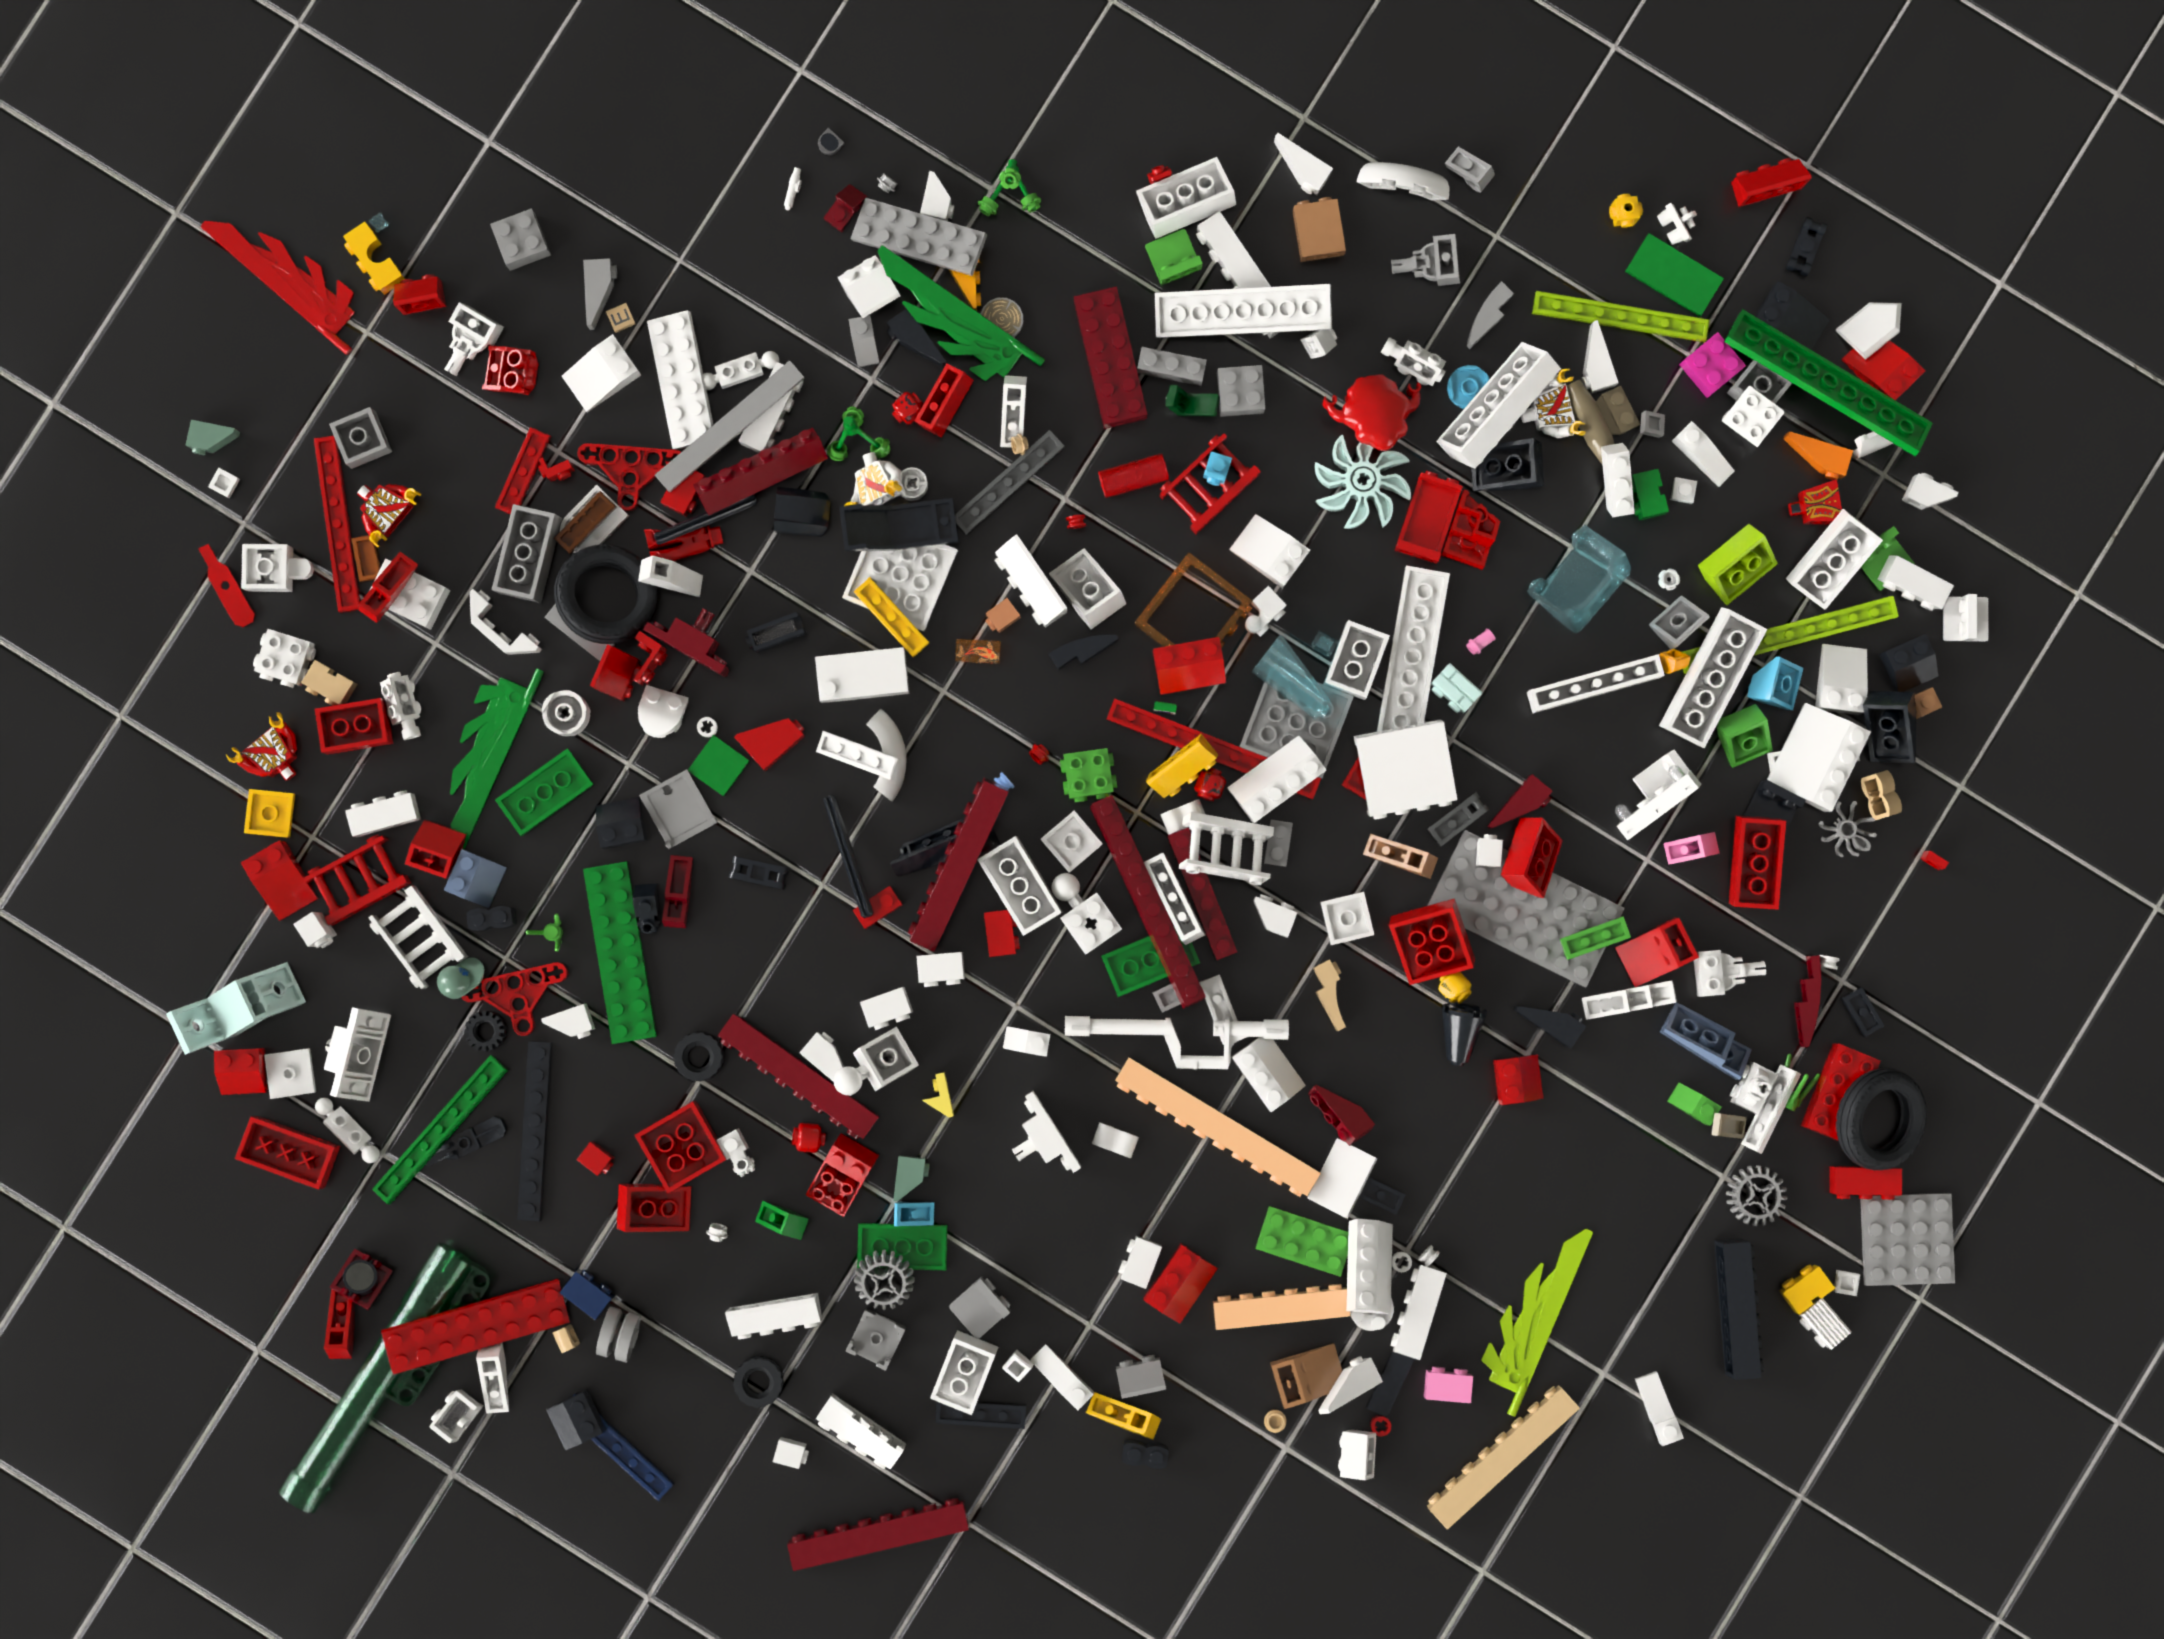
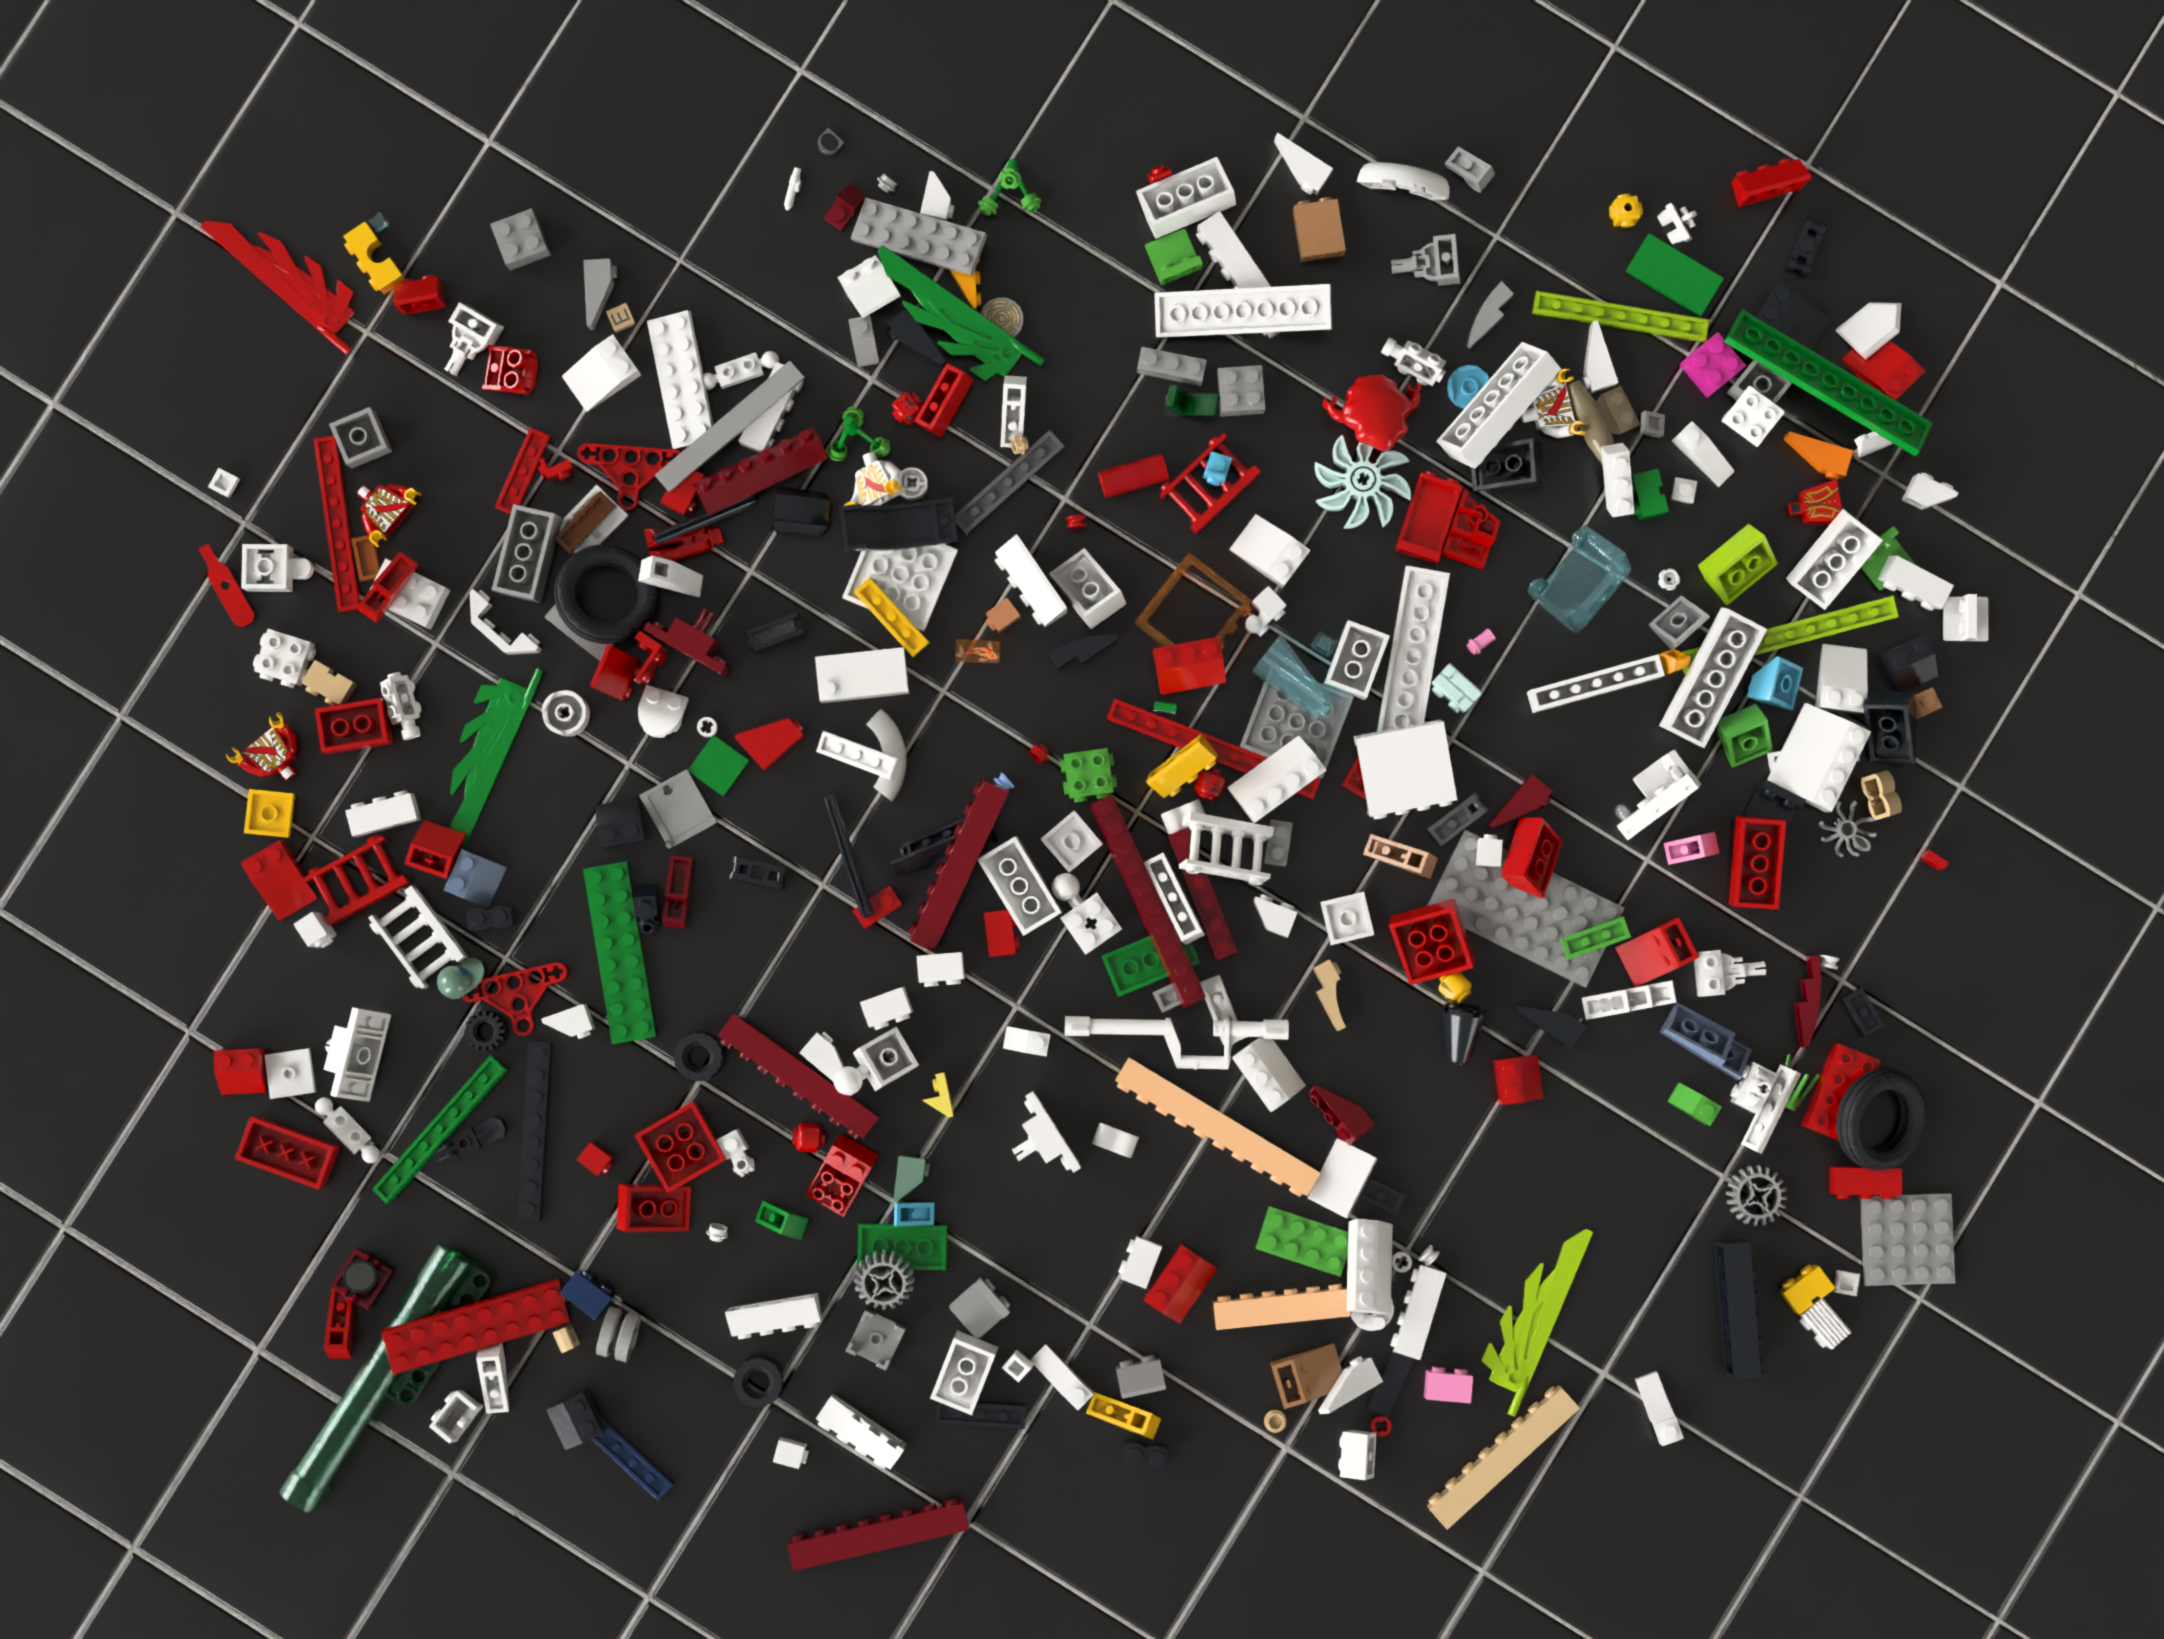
light aqua bracket [166,962,306,1055] -> none
sand green slope [186,420,240,455] -> none
green plate [495,748,594,836] -> none
bright green plant [525,914,563,951] -> none
dark red brick [1074,286,1147,429] -> none
white slope [1300,329,1337,359] -> none
dark tan tile [1712,1113,1746,1139] -> none

